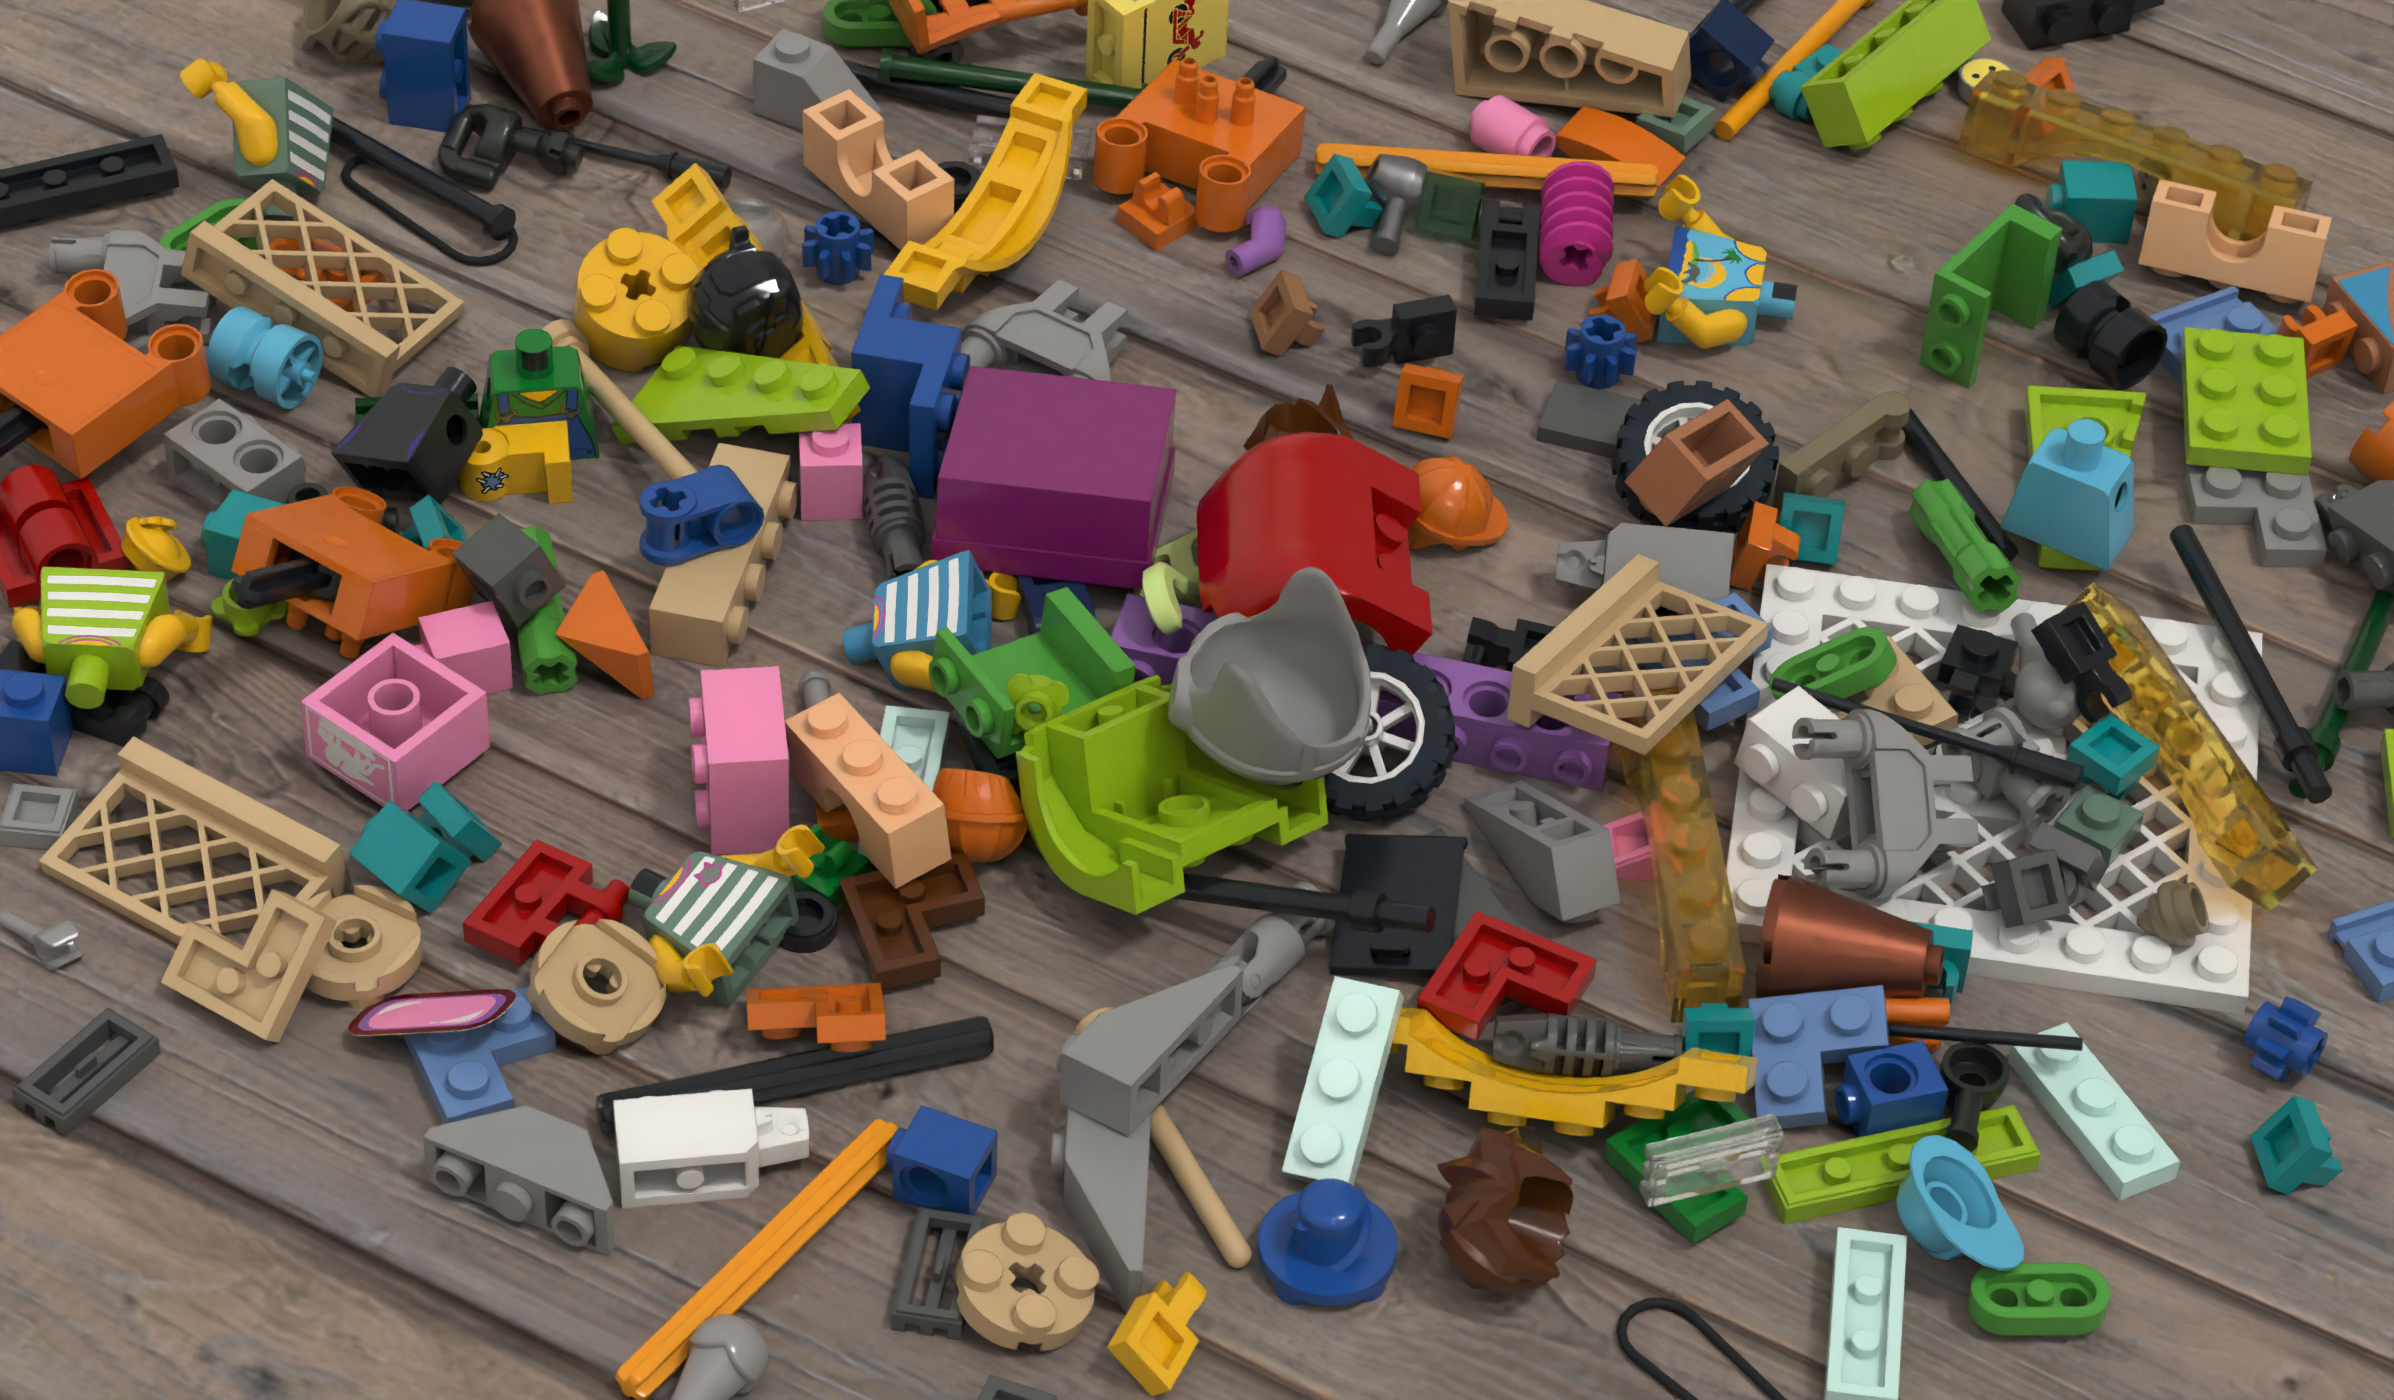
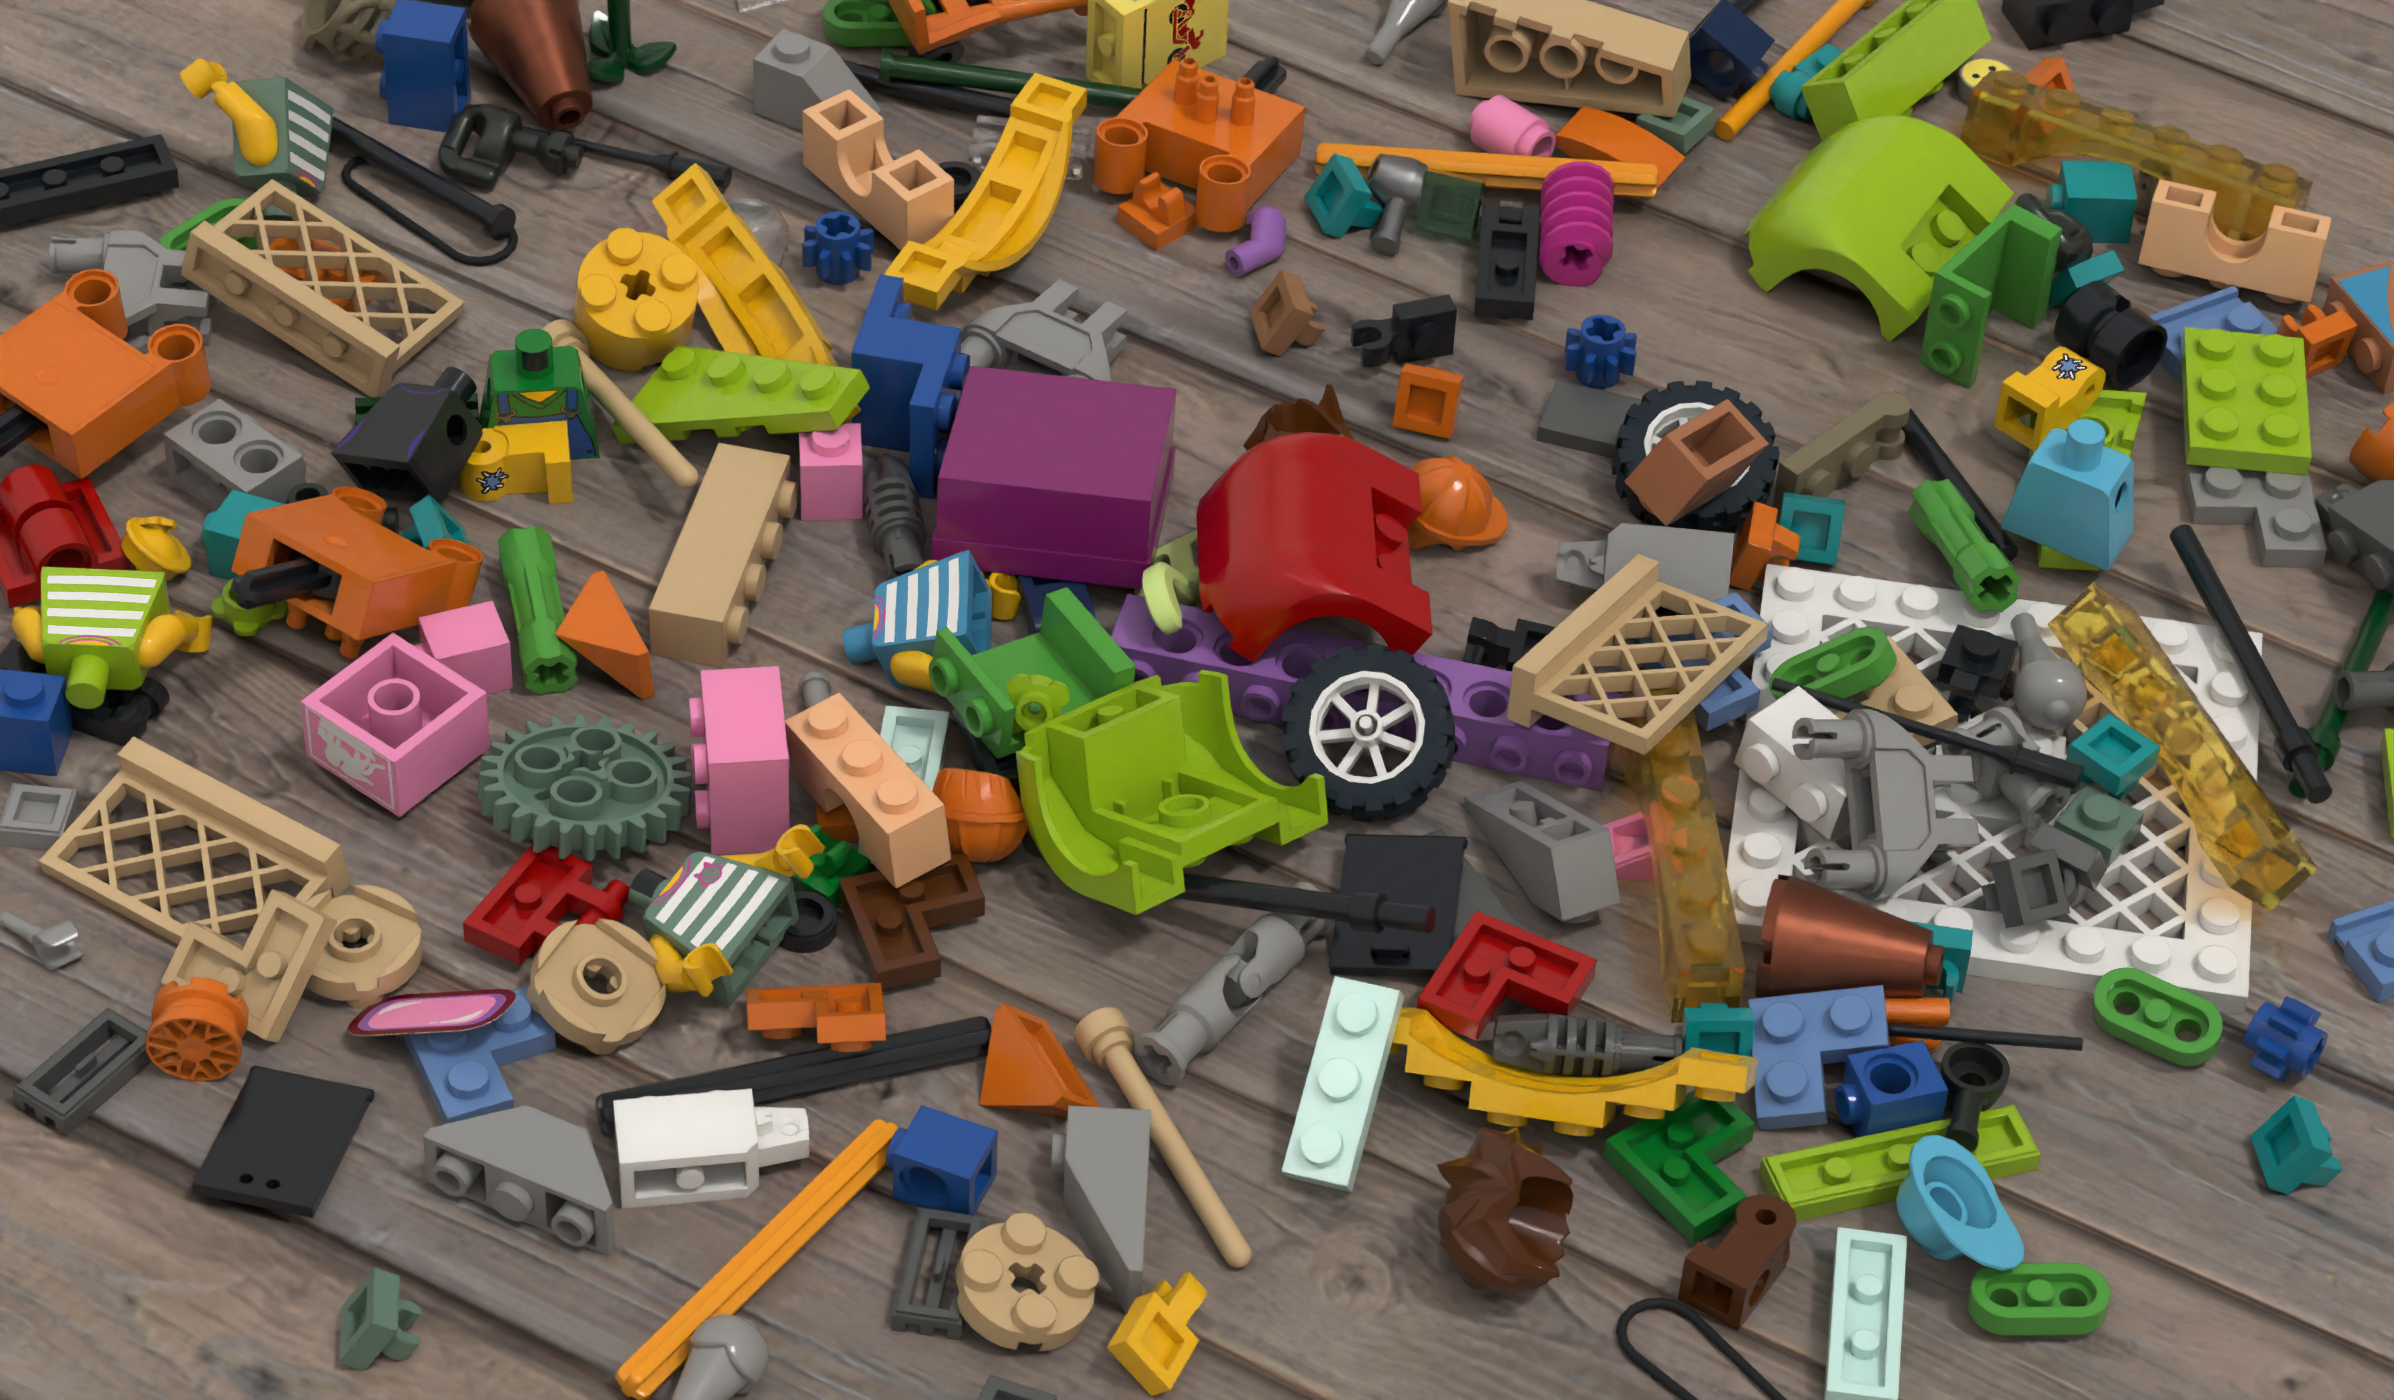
medium azure wheel [206,306,323,409] -> none
teal brick [349,800,472,914] -> none
teal tile [417,780,503,862] -> none
dark grey brick [451,513,565,627] -> none
blue piece [639,465,764,566] -> none
black helmet [687,225,803,358] -> none
light grey slope [1056,964,1244,1136] -> none
light grey piece [1168,567,1371,785] -> none
blue plate [1257,1178,1398,1306] -> none
orange tile [1589,258,1658,343] -> none
clear tile [1639,1114,1784,1207] -> none
torso [1643,175,1798,349] -> none
light aqua plate [2007,1022,2180,1201] -> none
black plate [2031,601,2132,724] -> none
dark tan plate [2137,880,2209,947] -> none
none -> orange wheel [146,977,249,1082]
none -> black container [193,1066,375,1218]
none -> sand green tile [339,1267,421,1371]
none -> sand green gear [478,714,692,861]
none -> orange slope [979,1003,1100,1118]
none -> reddish brown leg [1678,1194,1796,1331]
none -> lime piece [1744,114,2014,342]
none -> yellow leg [1994,346,2106,452]
none -> bright green plate [2093,967,2223,1066]

